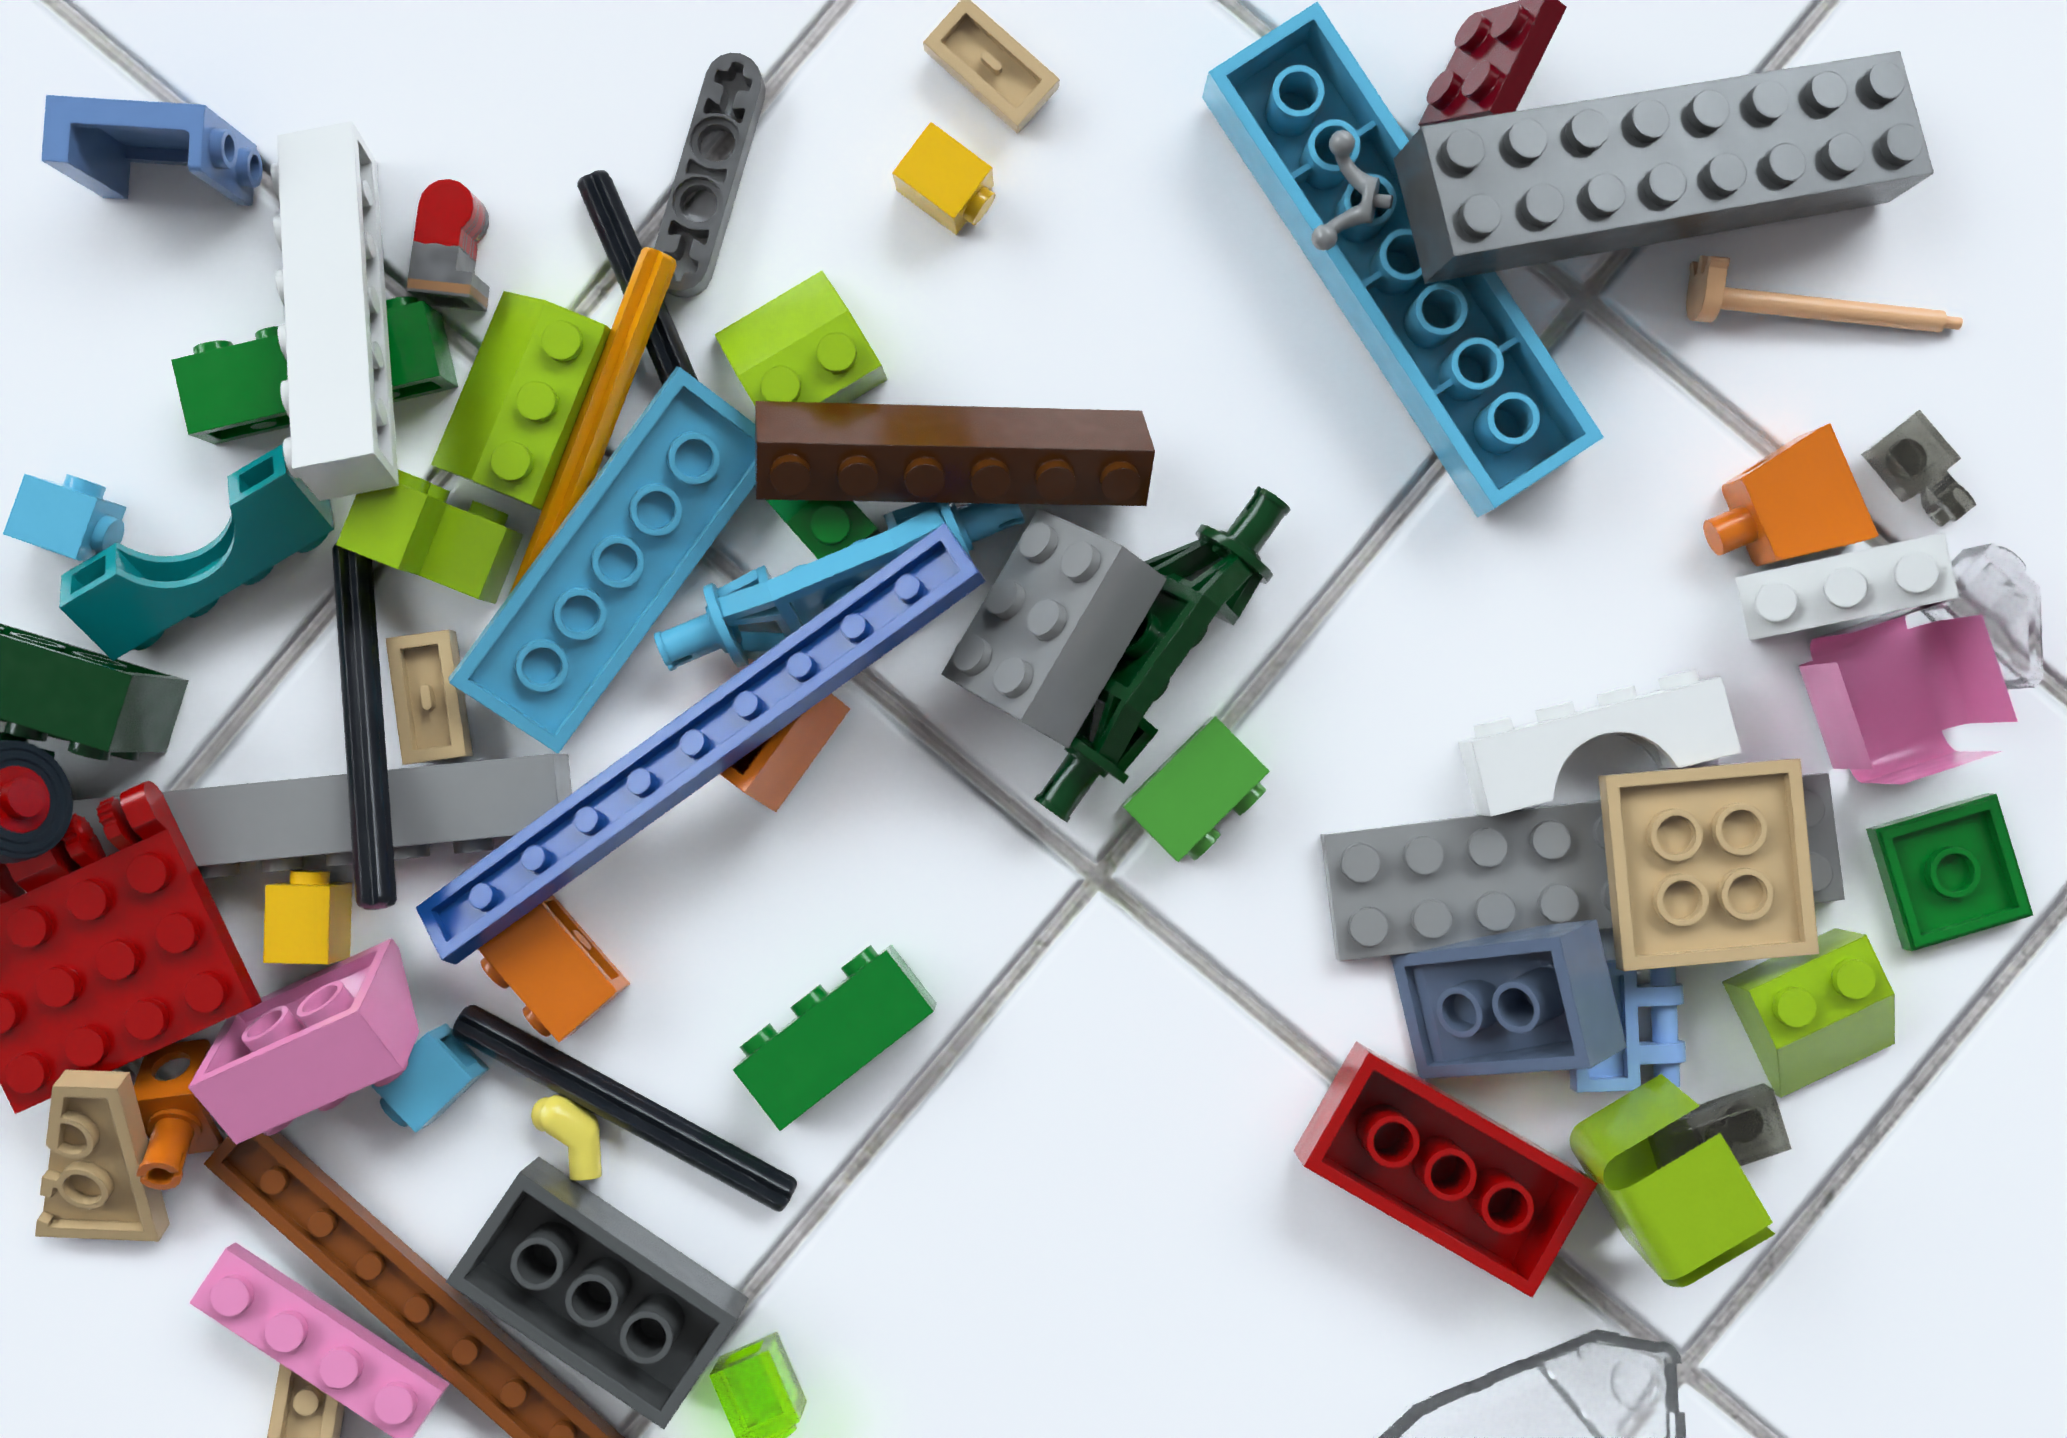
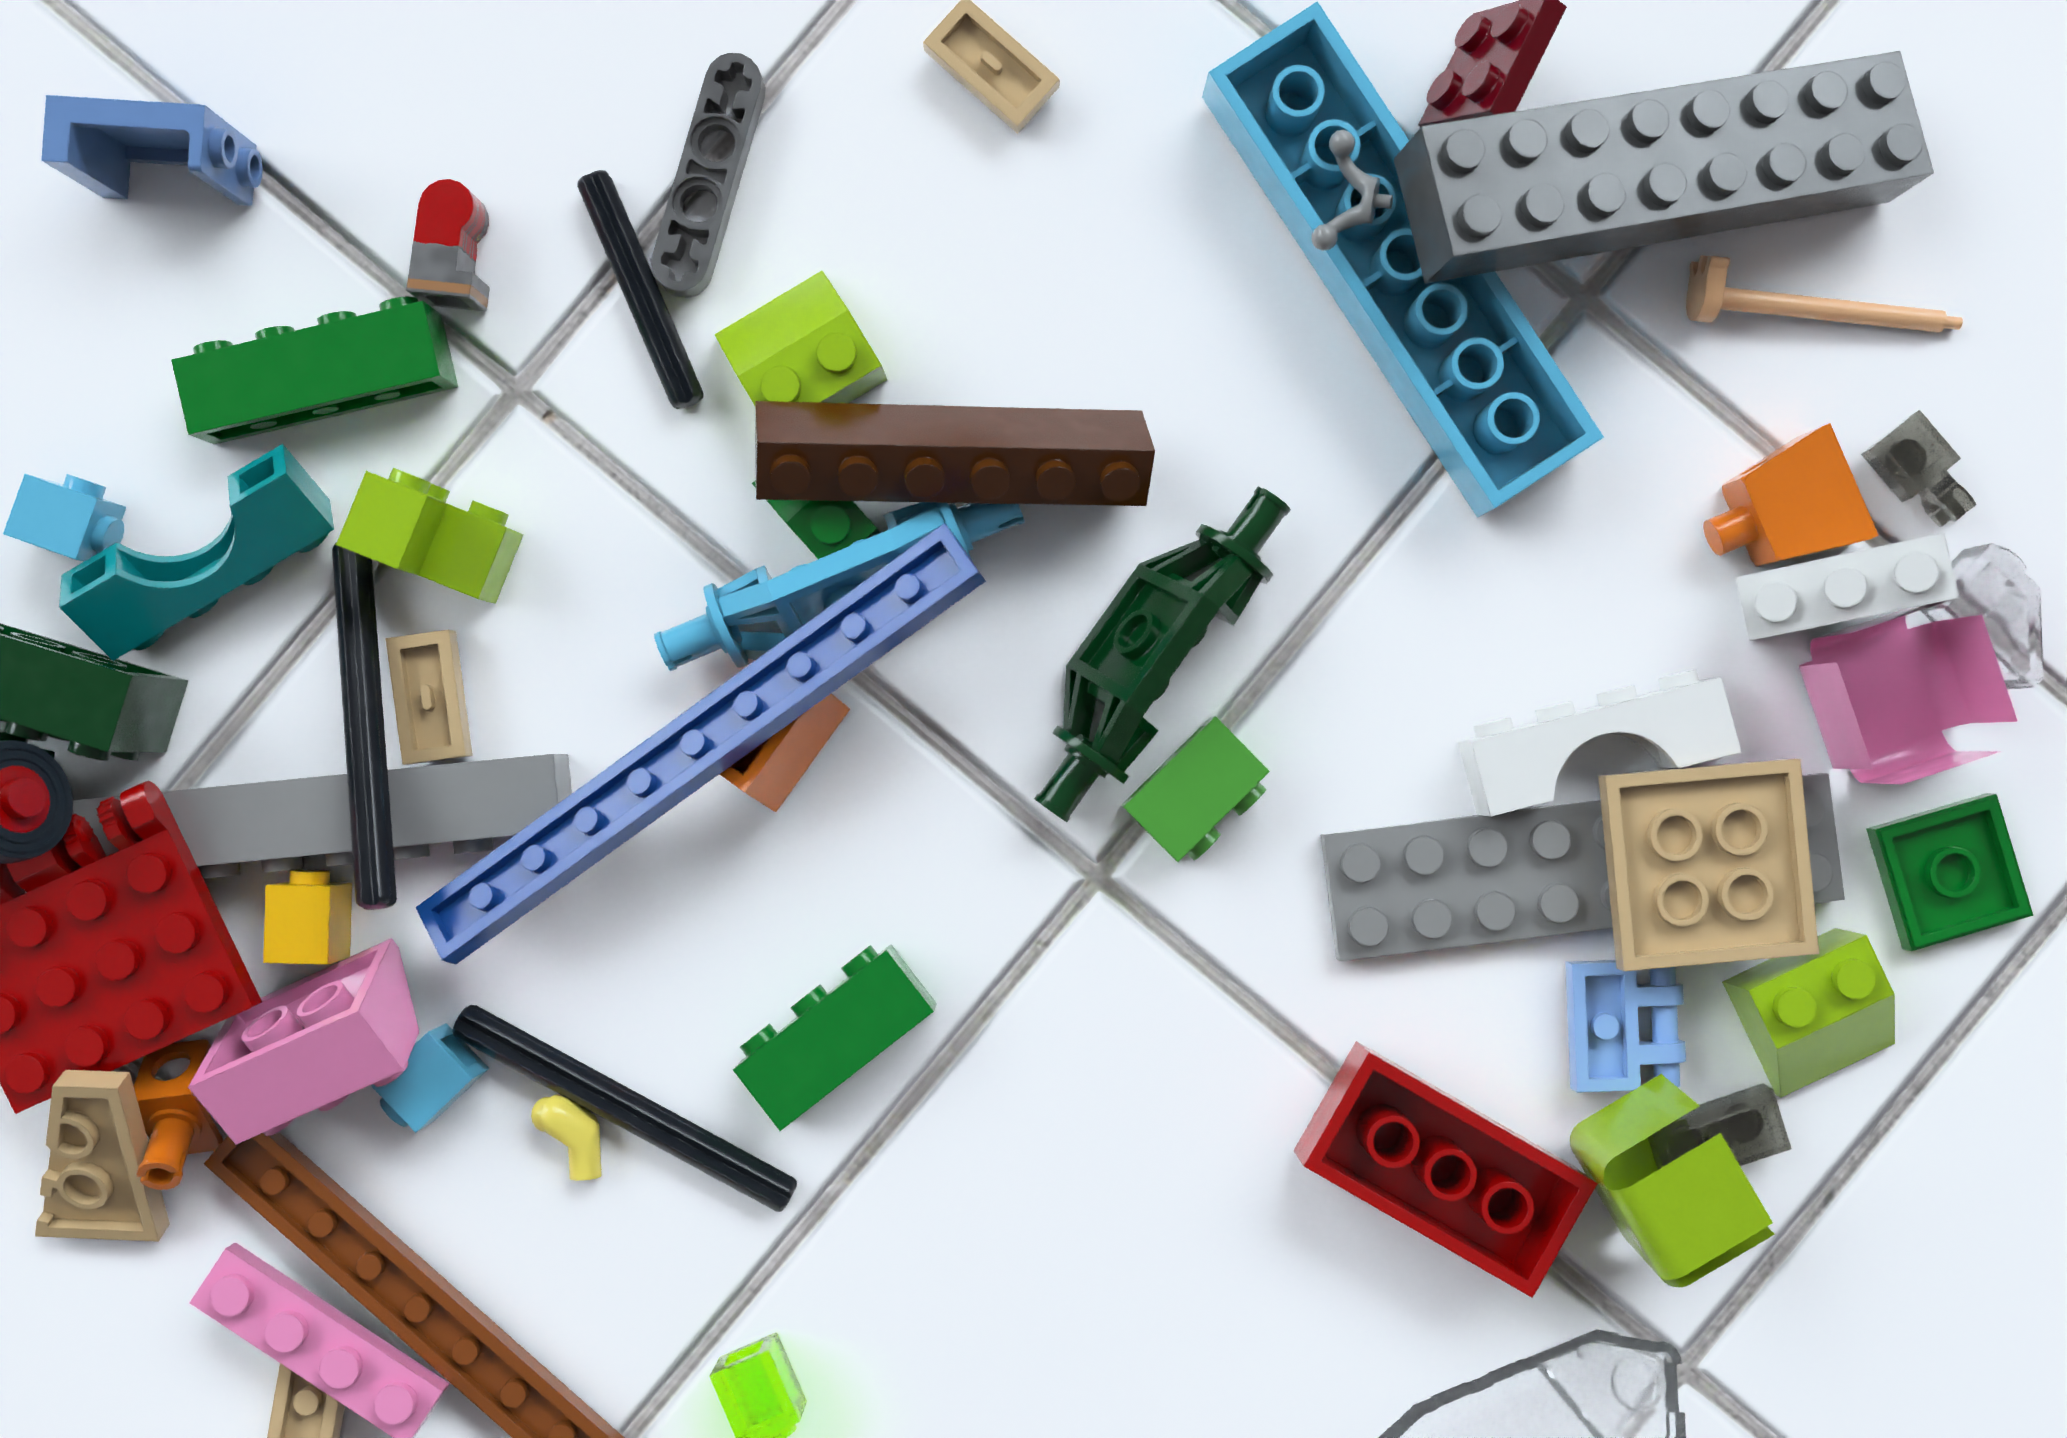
white brick [270,121,399,501] -> none
lime slope [431,291,611,510] -> none
dark grey brick [446,1157,749,1430] -> none
medium azure plate [448,366,755,754] -> none
orange brick [478,895,630,1042] -> none
light orange axle [510,247,677,593] -> none
yellow brick [892,122,996,235] -> none
light grey brick [941,508,1167,748] -> none
sand blue slope [1391,919,1626,1079] -> none

